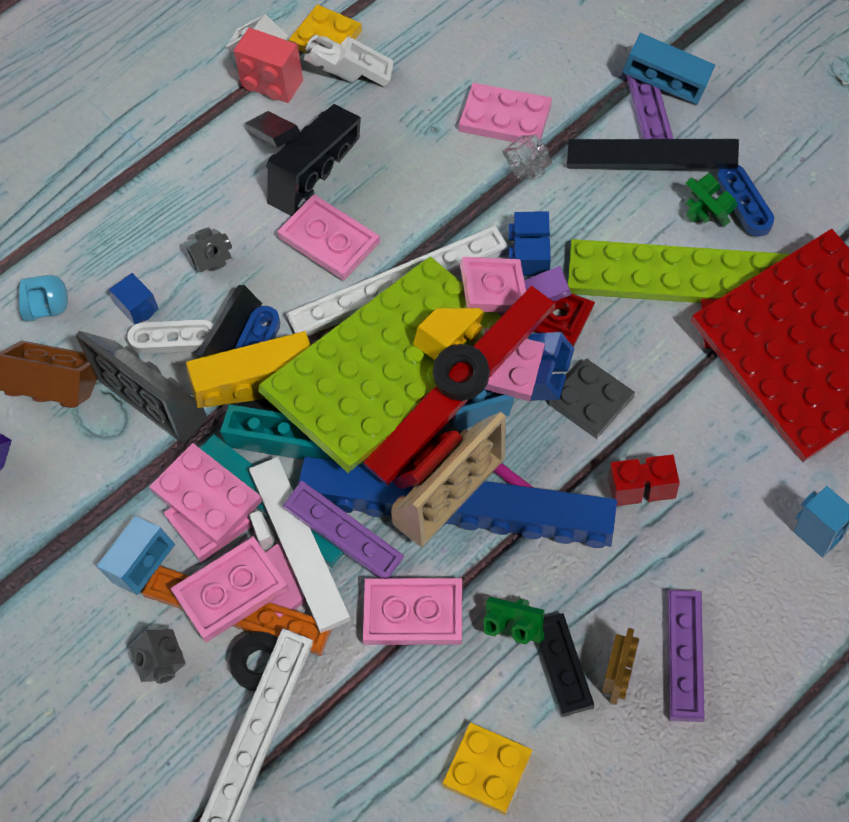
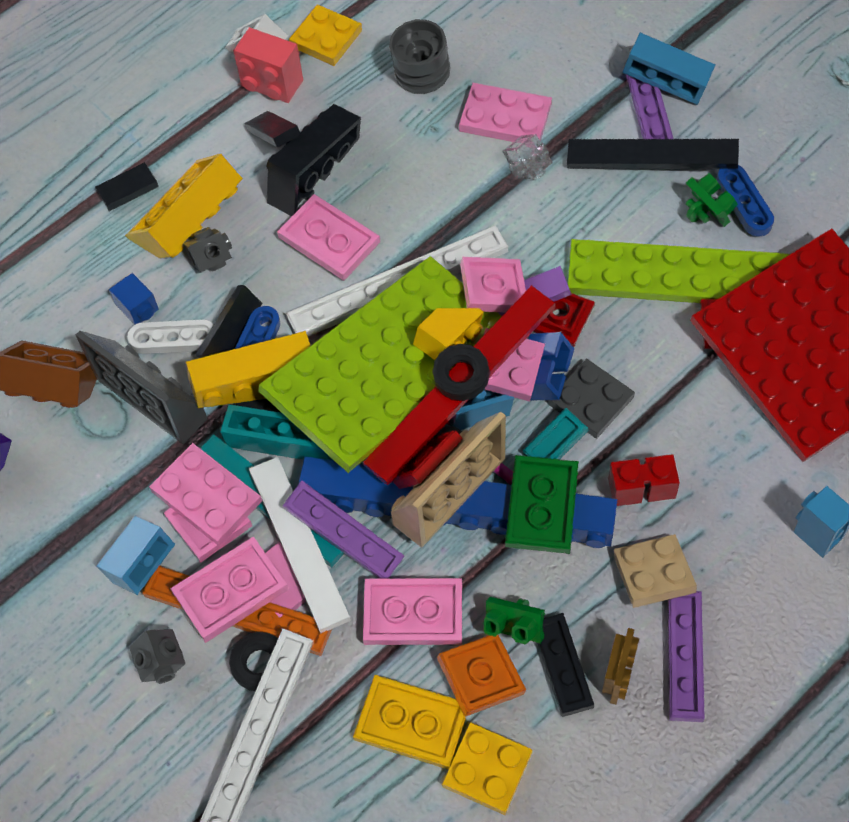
medium azure helmet [19,275,68,322] -> none
white tile [249,510,274,553] -> none
white plate [304,35,394,87] -> none
blue piece [509,211,551,276] -> none
none -> black tile [95,162,159,211]
none -> yellow slope [125,153,243,258]
none -> yellow tile [353,675,467,770]
none -> dark grey wheel [389,19,451,94]
none -> orange tile [437,635,526,717]
none -> green tile [505,455,579,554]
none -> teal tile [523,408,589,459]
none -> tan plate [614,534,697,608]

